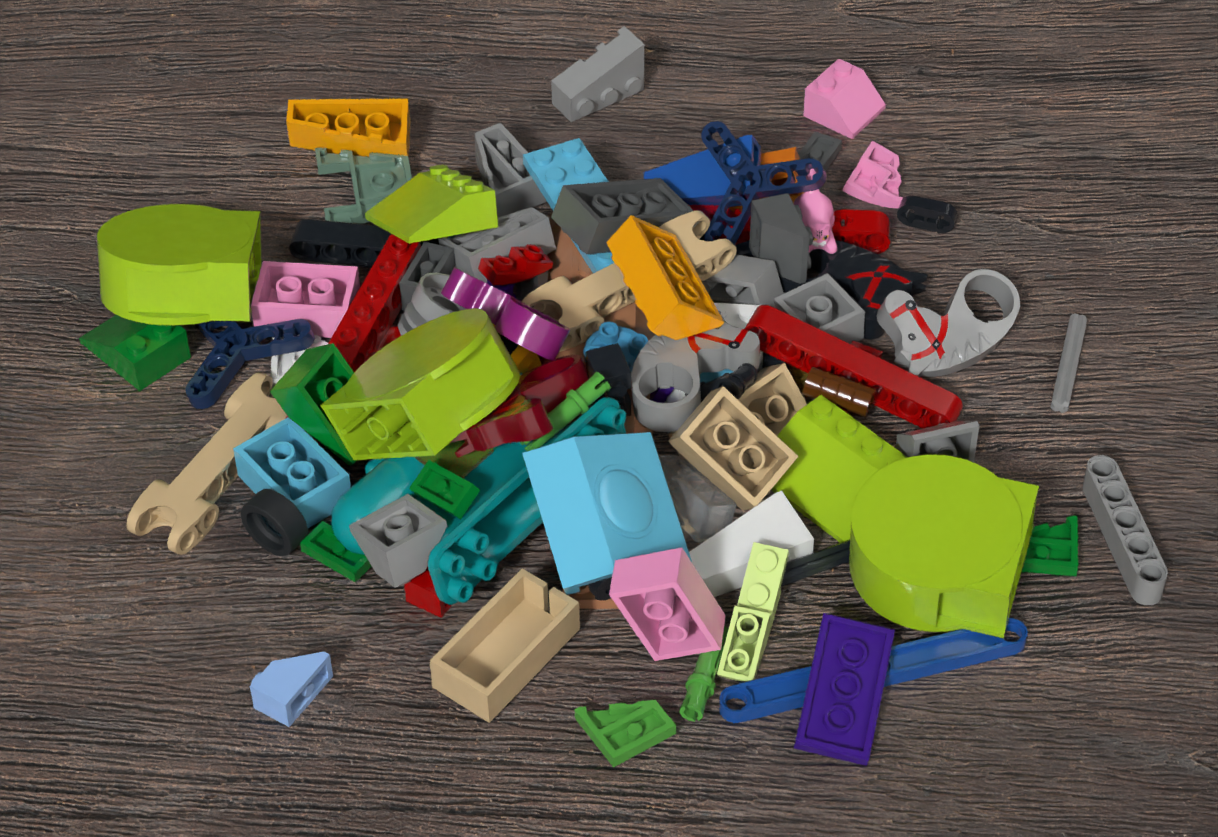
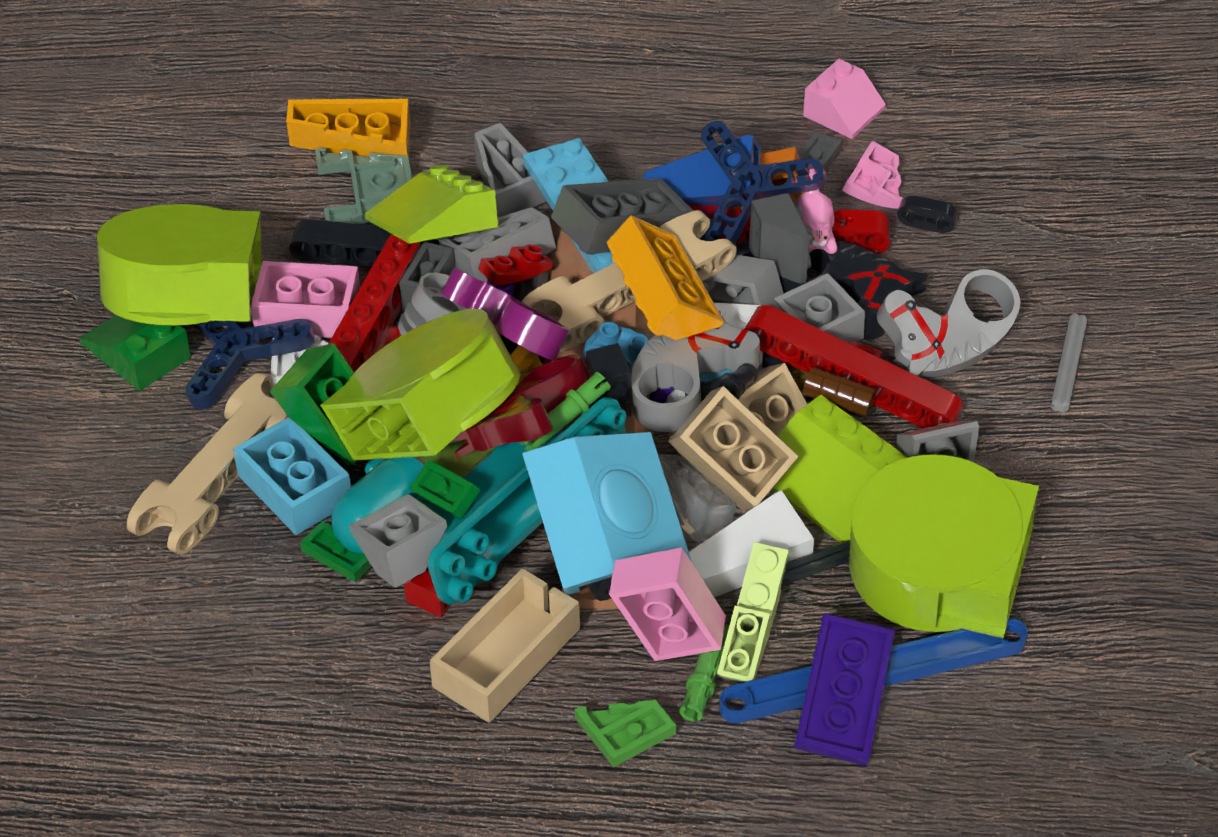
black tyre [240,489,308,557] -> none
light blue slope [250,651,333,727] -> none
light grey wedge [551,26,644,122] -> none
green wing [1022,516,1078,577] -> none
light grey beam [1082,455,1168,606] -> none

